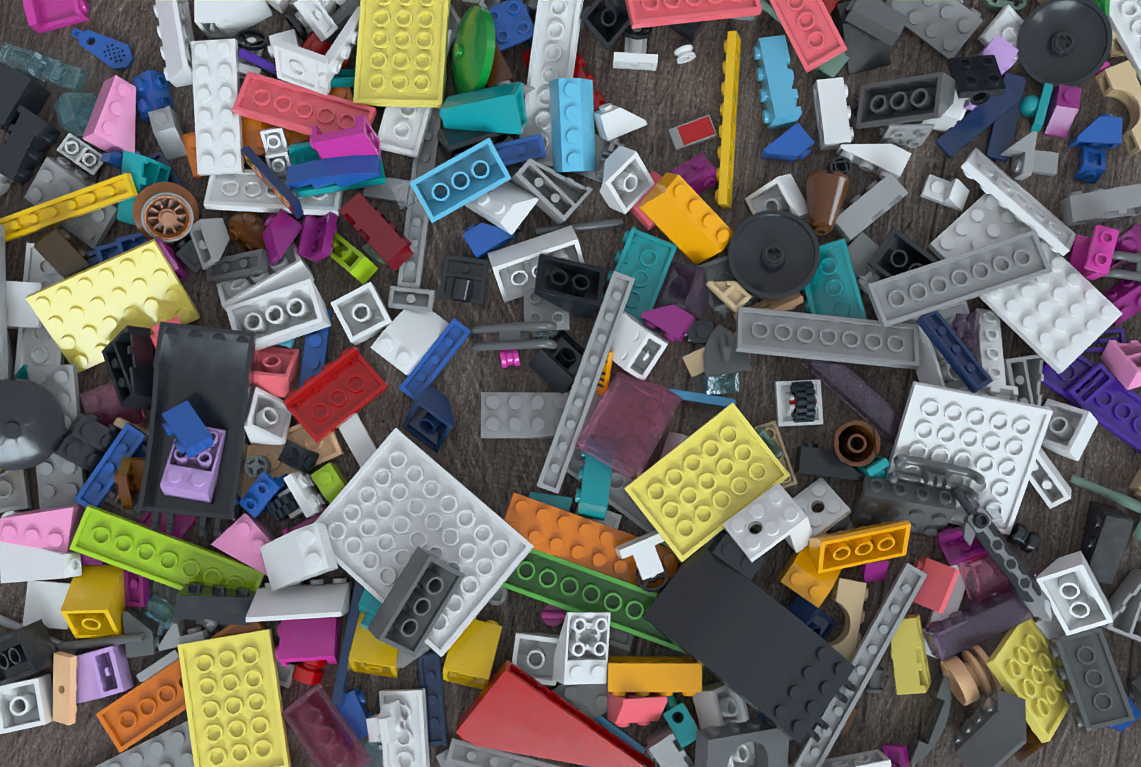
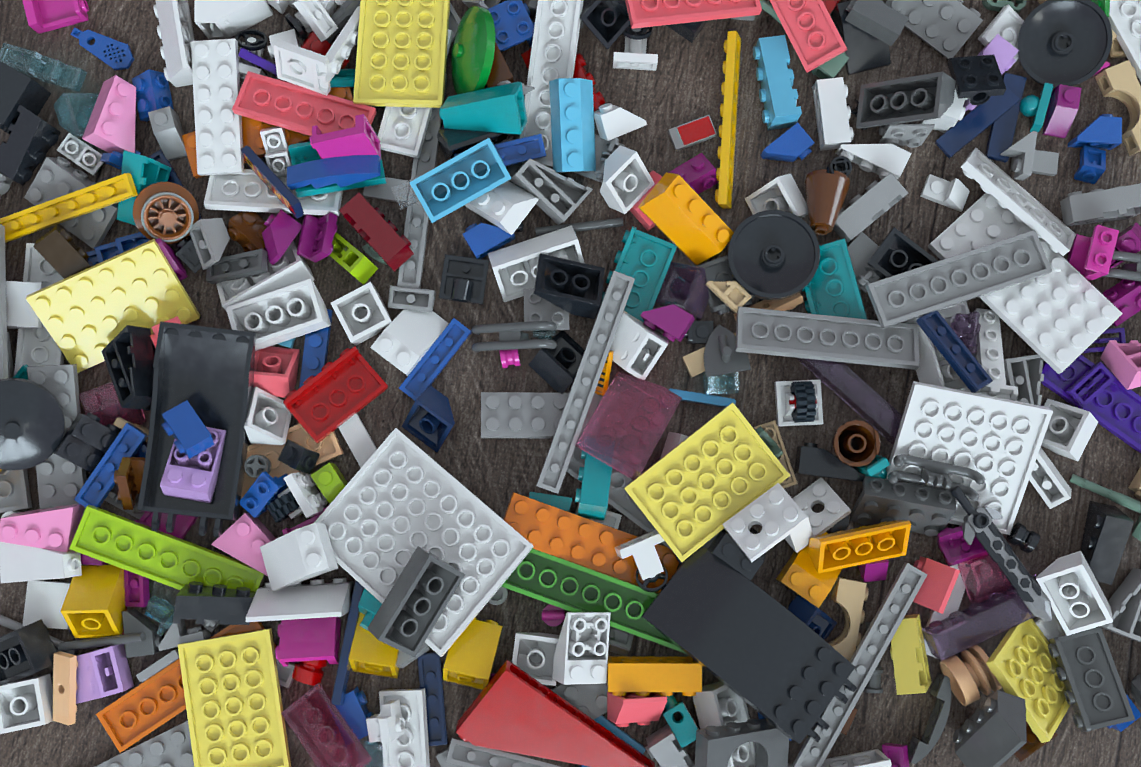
white bush [674,45,696,64] -> none

